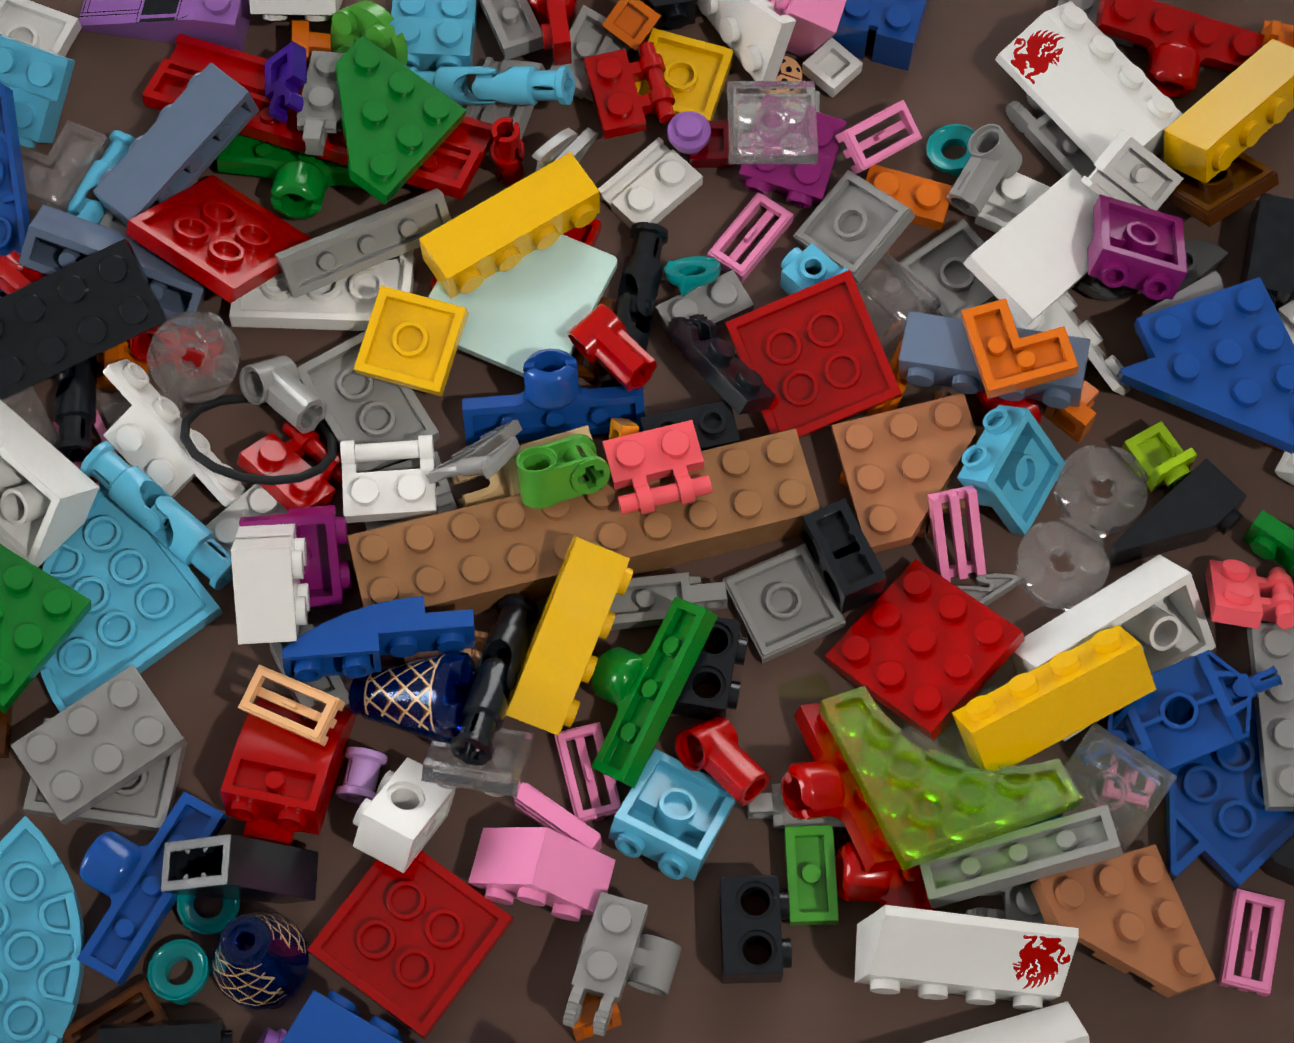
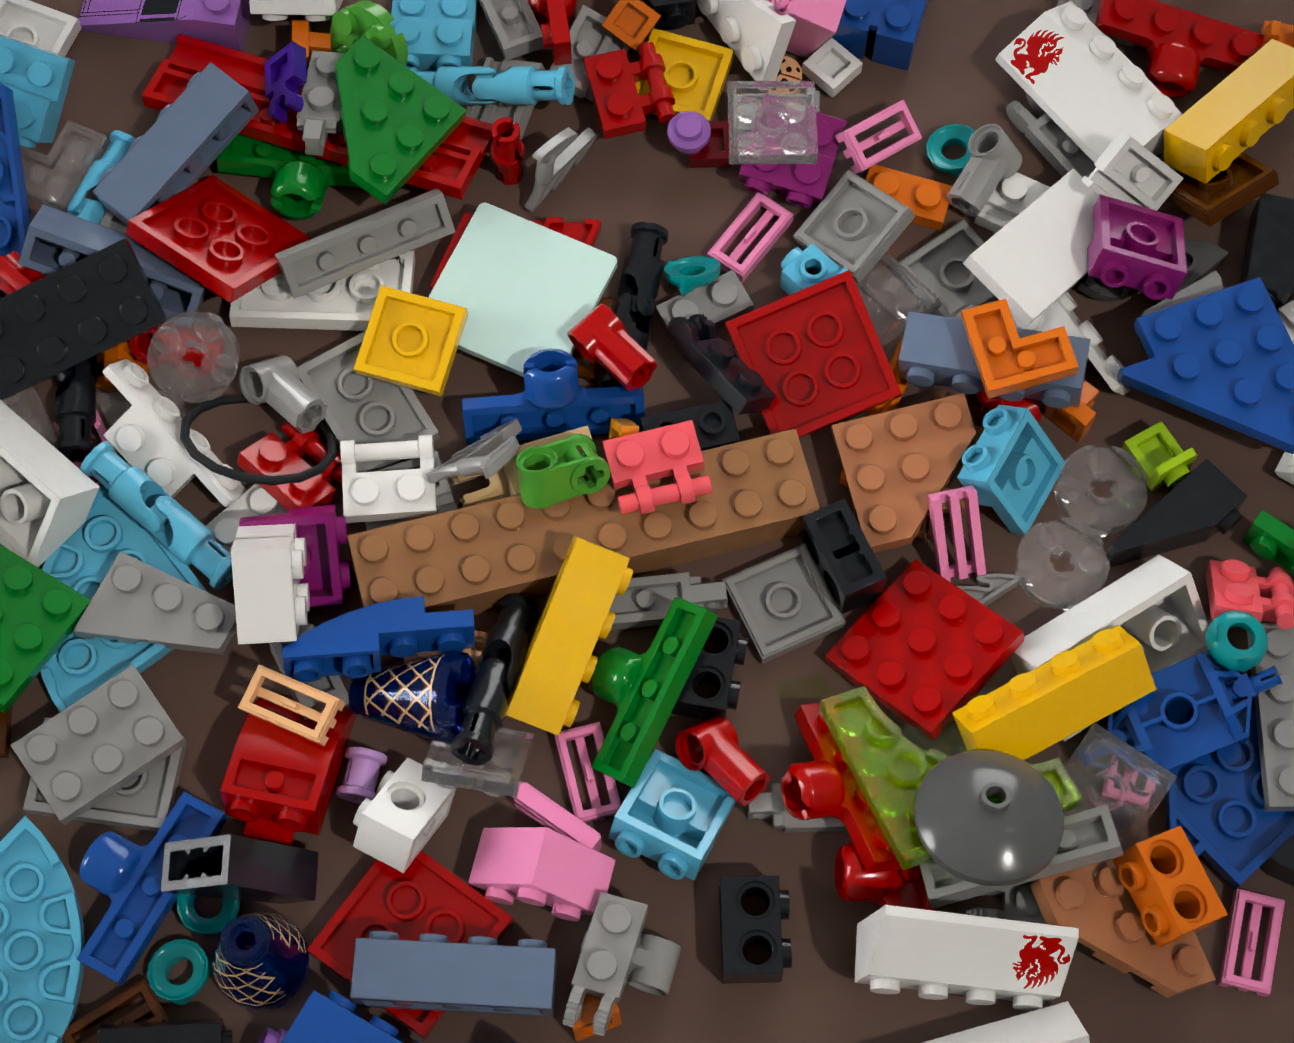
yellow brick [419,152,600,299] -> none
white plate [598,137,703,228] -> none
bright green plate [784,825,839,926] -> none
none -> light grey wing [73,552,237,655]
none -> sand blue brick [350,931,557,1017]
none -> dark grey dish [914,750,1064,886]
none -> orange brick [1113,825,1228,949]
none -> teal piece [1205,610,1268,672]

